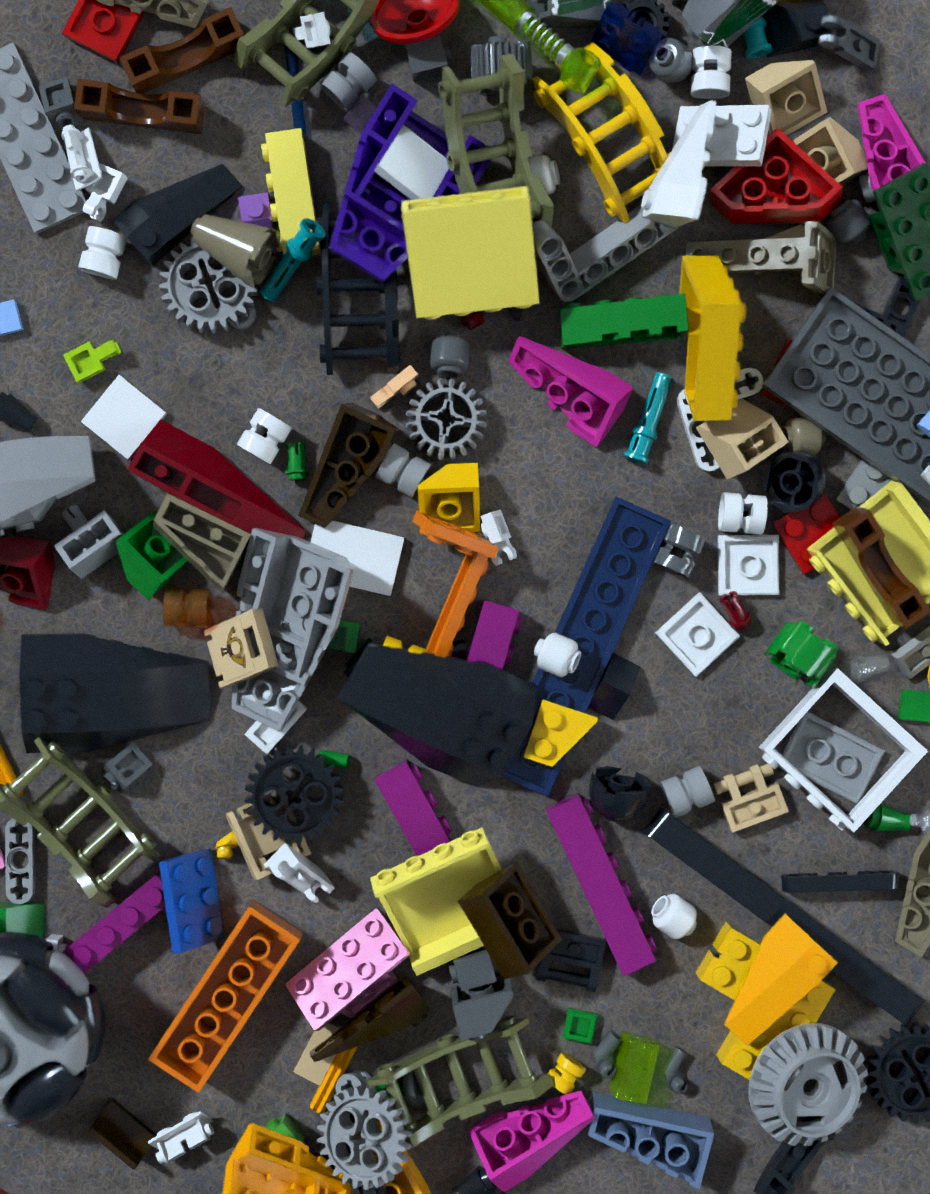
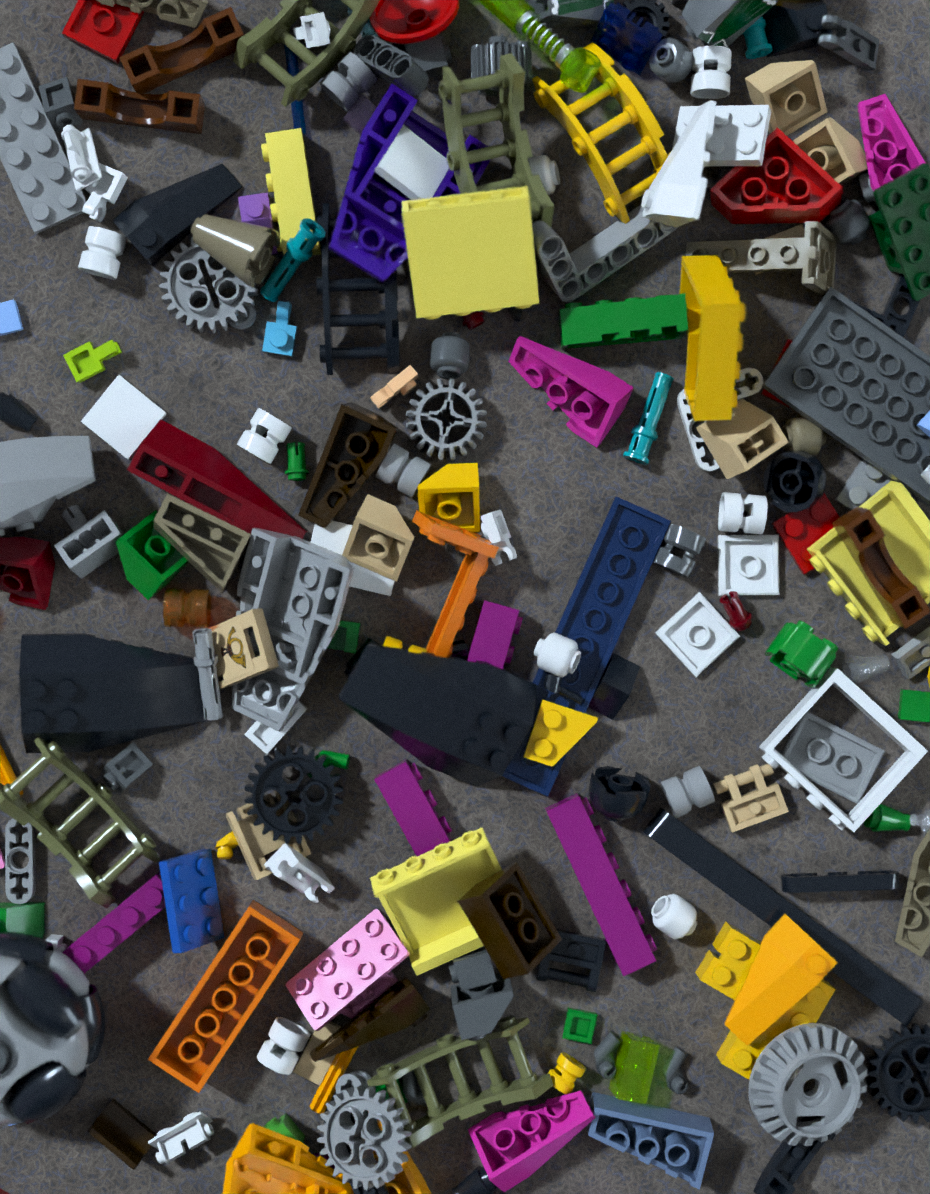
none -> light grey pin [192,628,223,721]
none -> white wheel [257,1017,311,1075]
none -> medium azure plate [262,301,298,357]
none -> tan slope [342,494,415,582]
none -> dark grey beam [354,35,429,96]
none -> black hand [543,673,583,704]

